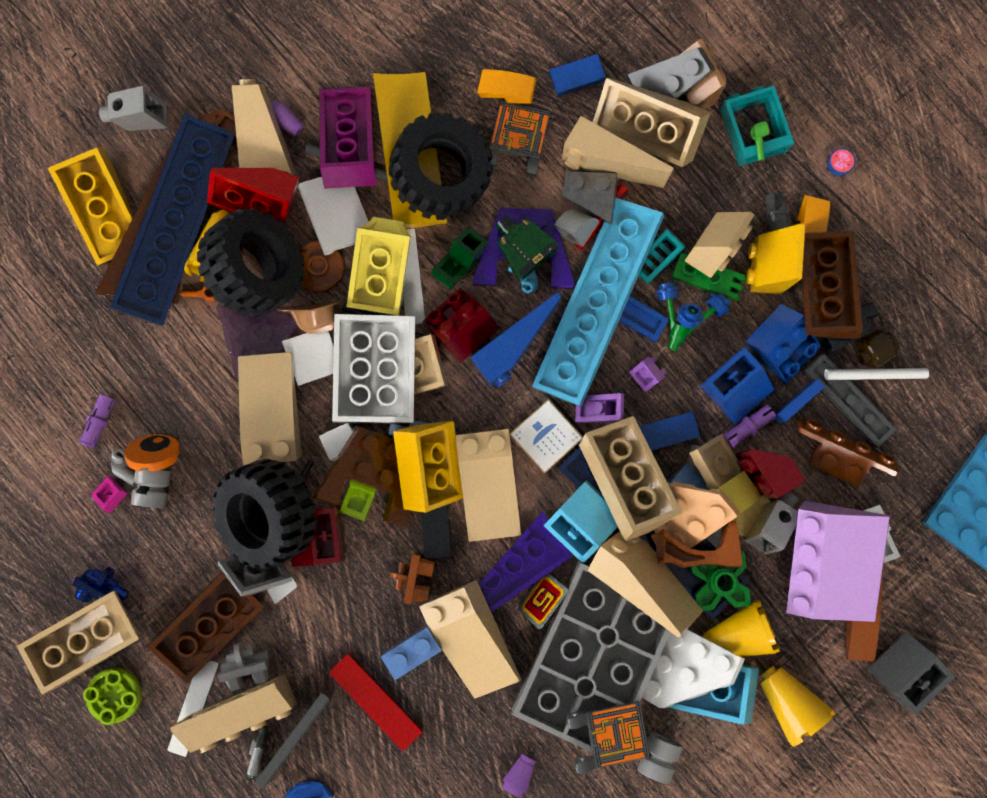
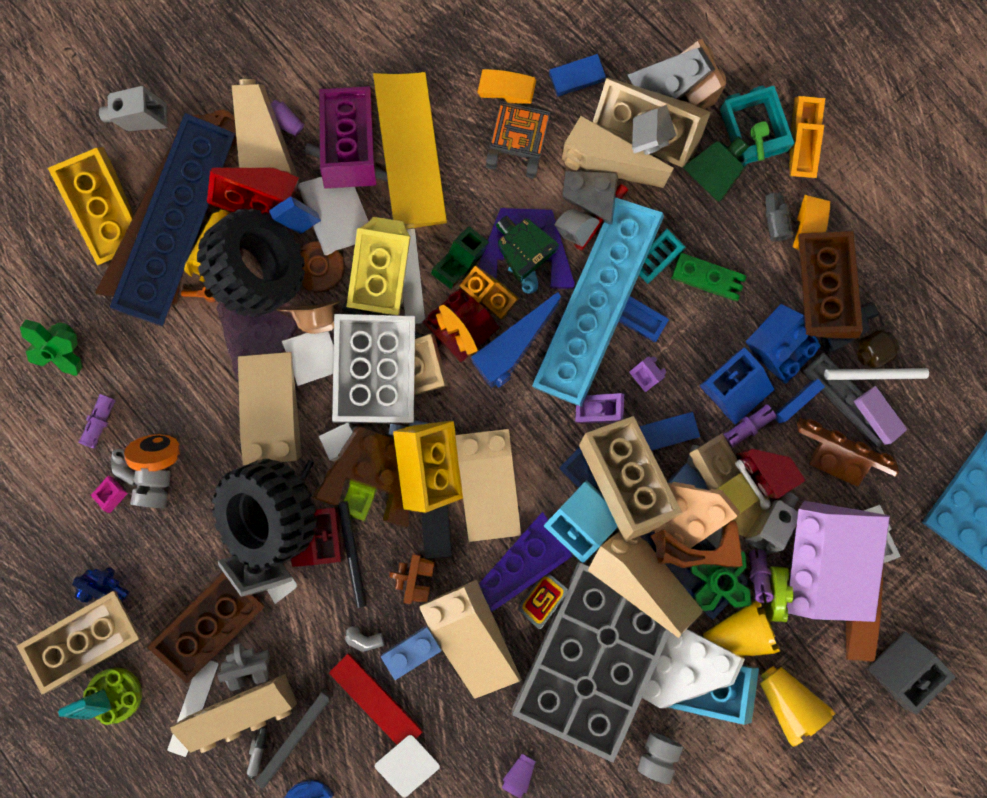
black tyre [388,112,494,220] -> none
white tile [509,399,583,474] -> none
flag [566,701,650,774] -> none
blue plant [655,282,730,351] -> none
tan slope [685,212,755,278] -> none
yellow slope [746,224,805,294] -> none
tile [827,148,855,176] -> none
none -> green plant [20,319,82,376]
none -> teal slope [58,689,111,720]
none -> blue tile [269,196,321,234]
none -> black bar [338,501,367,608]
none -> light grey arm [345,626,385,652]
none -> white sticker [375,735,440,797]
none -> light orange slope [436,305,478,356]
none -> light orange slope [459,265,520,319]
none -> light grey slope [632,105,677,155]
none -> dark green torso [683,136,750,202]
none -> white hinge [735,460,771,510]
none -> medium lavender pin [748,549,774,603]
none -> lime tile [764,566,793,622]
none -> light orange slope [789,96,826,178]
none -> lavender slope [853,386,907,445]

